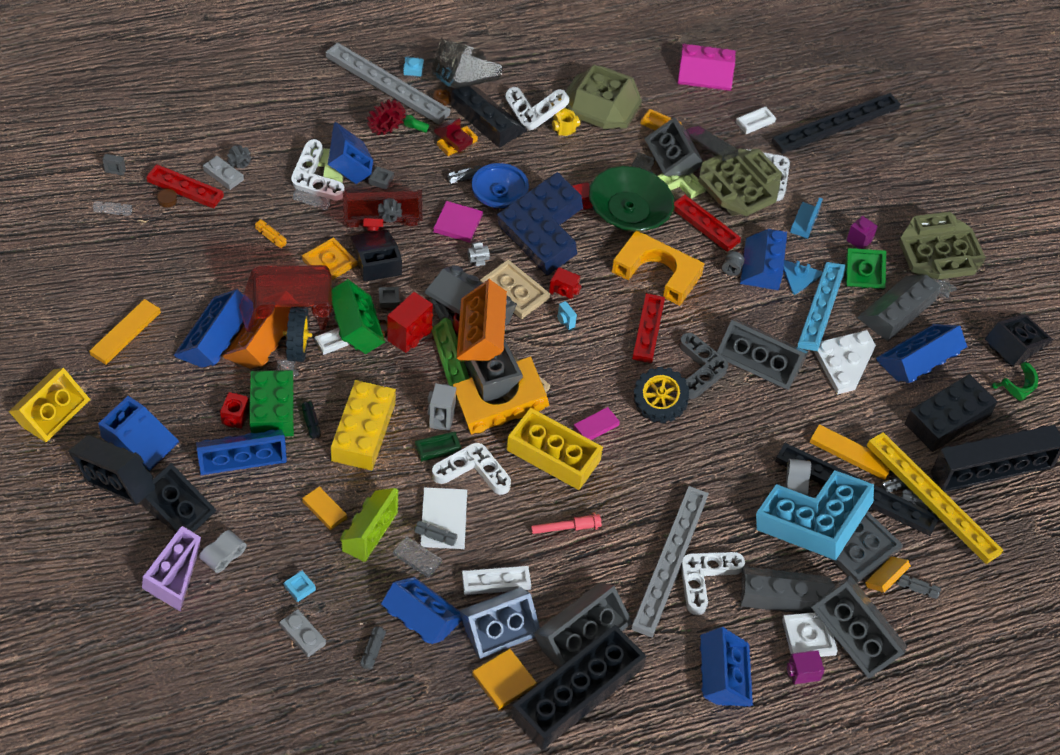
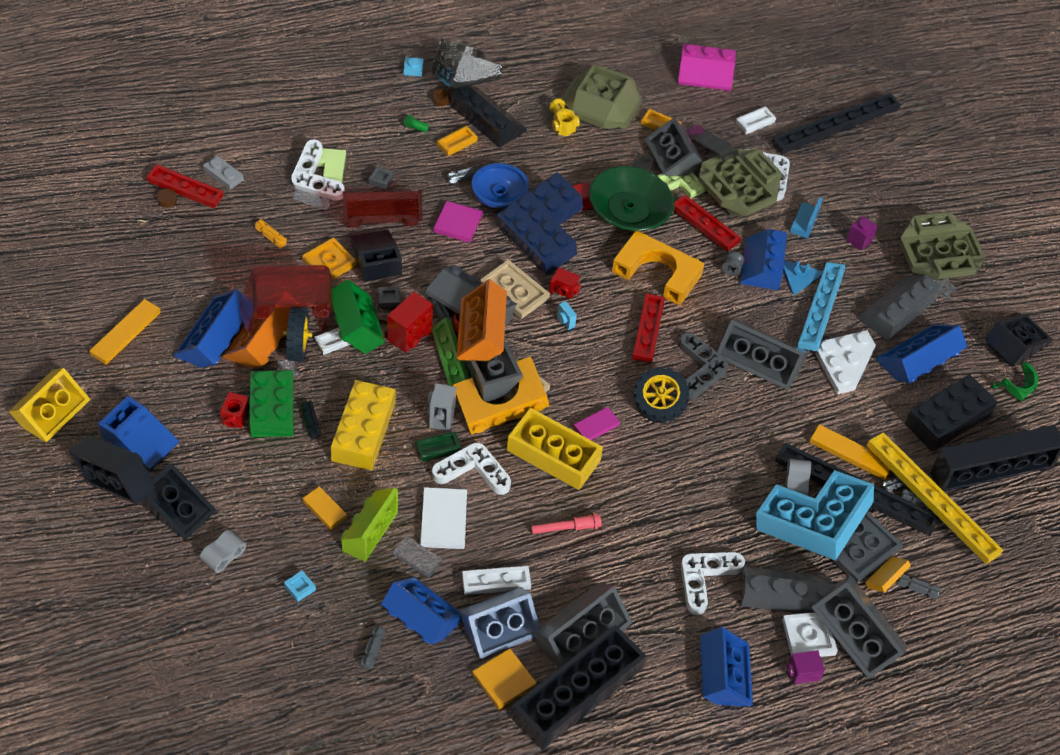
clear axle [93,201,132,216] -> none
dark grey plate [103,154,126,176] -> none
lavender wedge [142,526,201,611] -> none
blue slope [196,430,287,475] -> none
dark grey gear [227,145,252,169] -> none
light grey plate [280,609,326,657] -> none
light grey plate [326,42,450,124] -> none
blue slope [328,122,373,184] -> none
red plate [363,218,383,231] -> none
dark red gear [366,99,406,135] -> none
dark grey gear [378,198,402,223] -> none
dark grey axle [415,521,457,546] -> none
dark red slope [434,118,473,152] -> none
light grey gear [467,242,490,266] -> none
white beam [505,87,569,130] -> none
light grey plate [631,486,709,638] -> none
green slope [845,248,886,289] -> none

